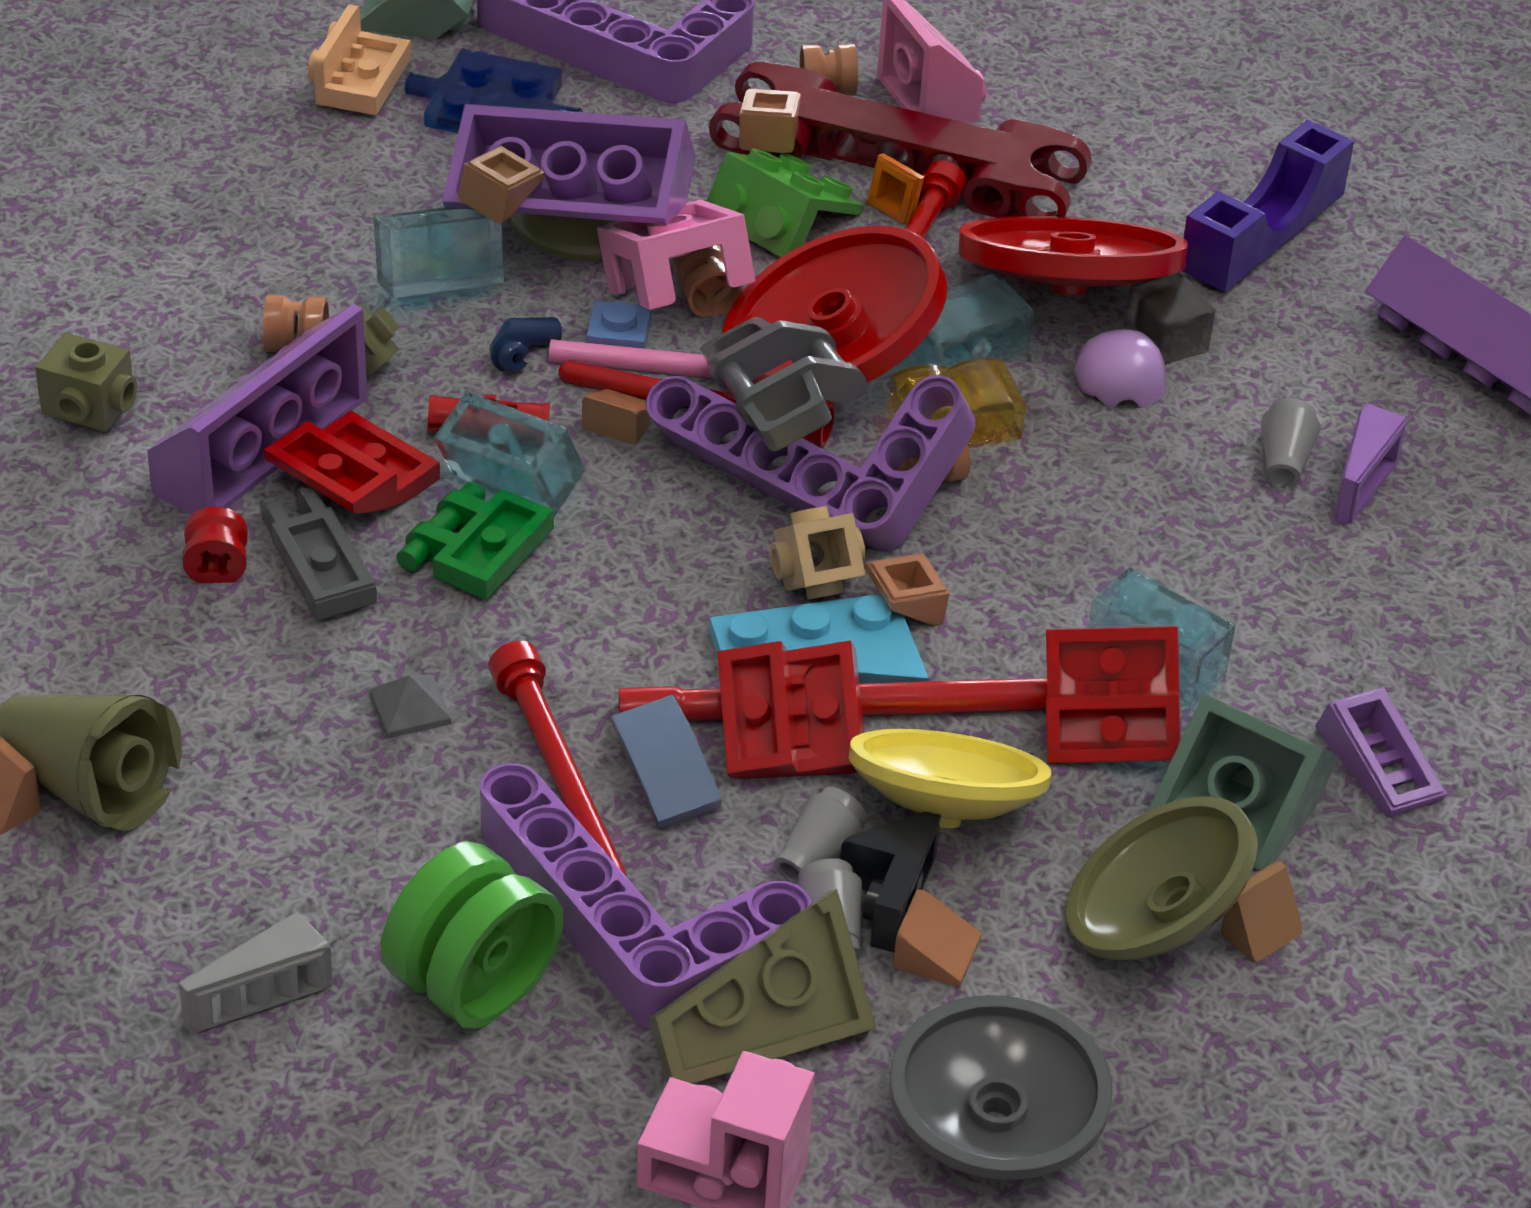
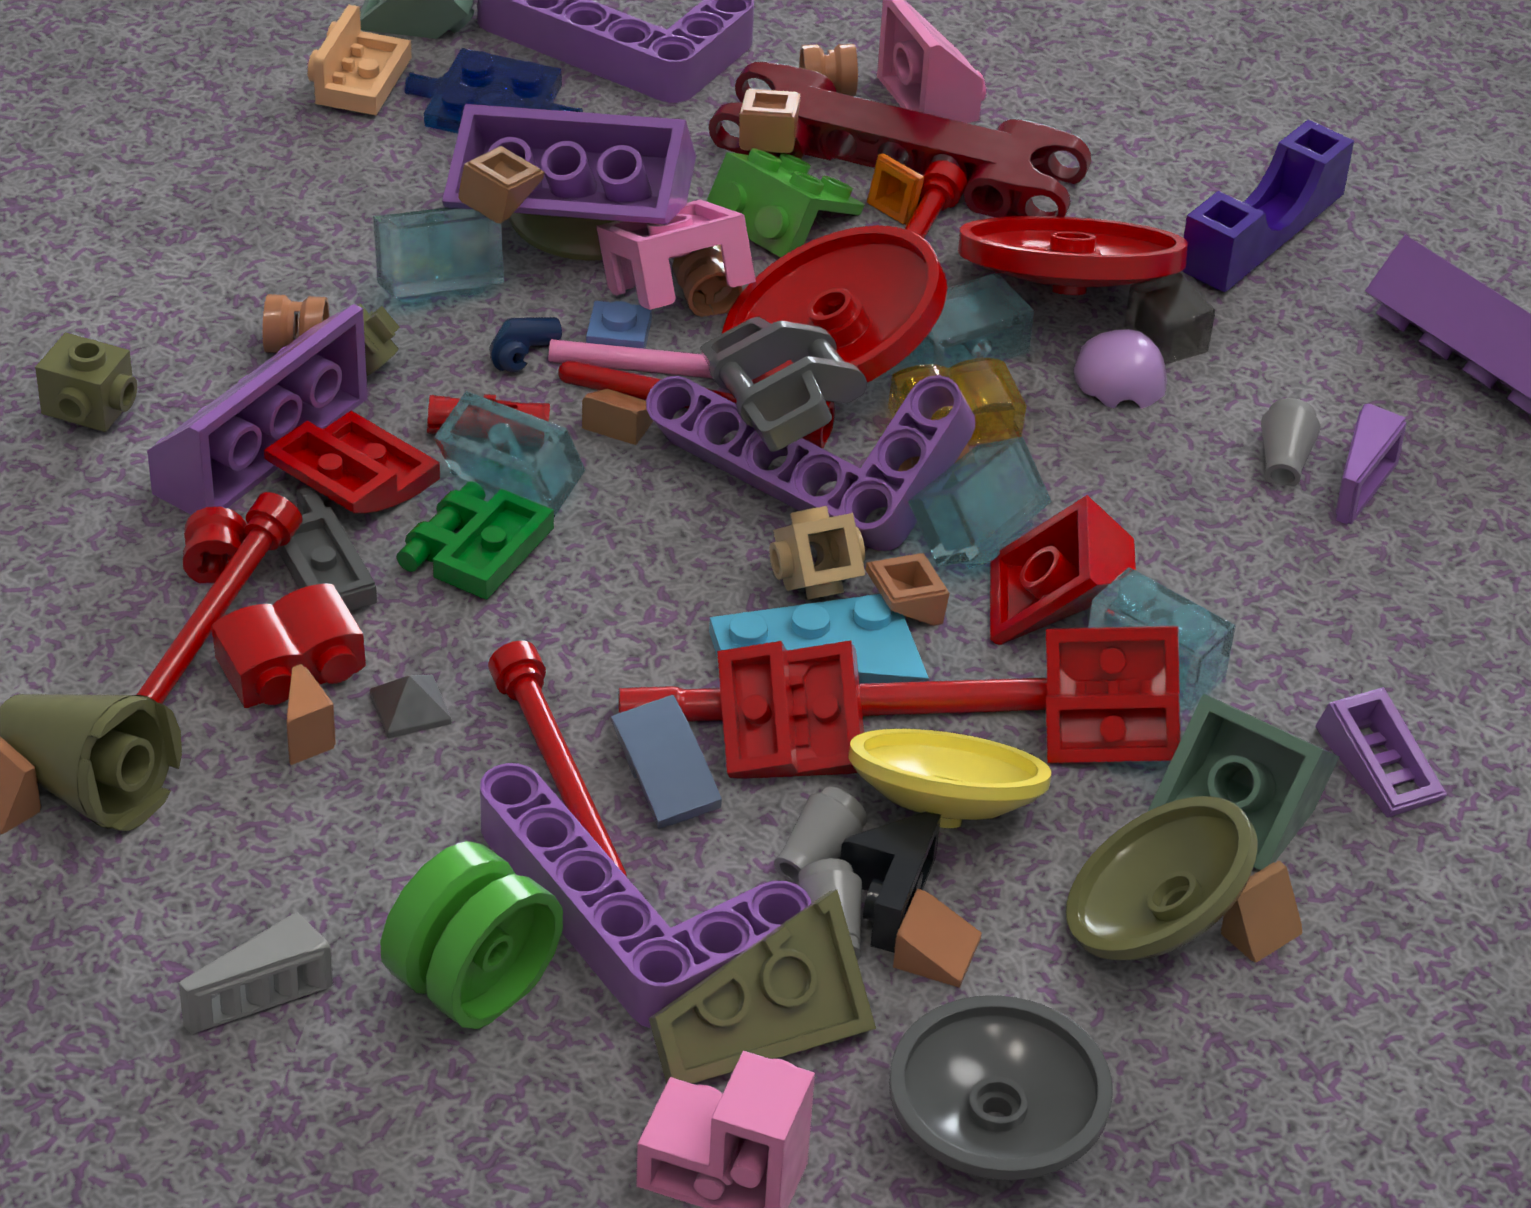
none -> red piece [136,492,303,704]
none -> red brick [211,584,366,708]
none -> nougat slope [287,664,336,765]
none -> clear light blue brick [908,436,1052,569]
none -> red slope [990,495,1136,645]

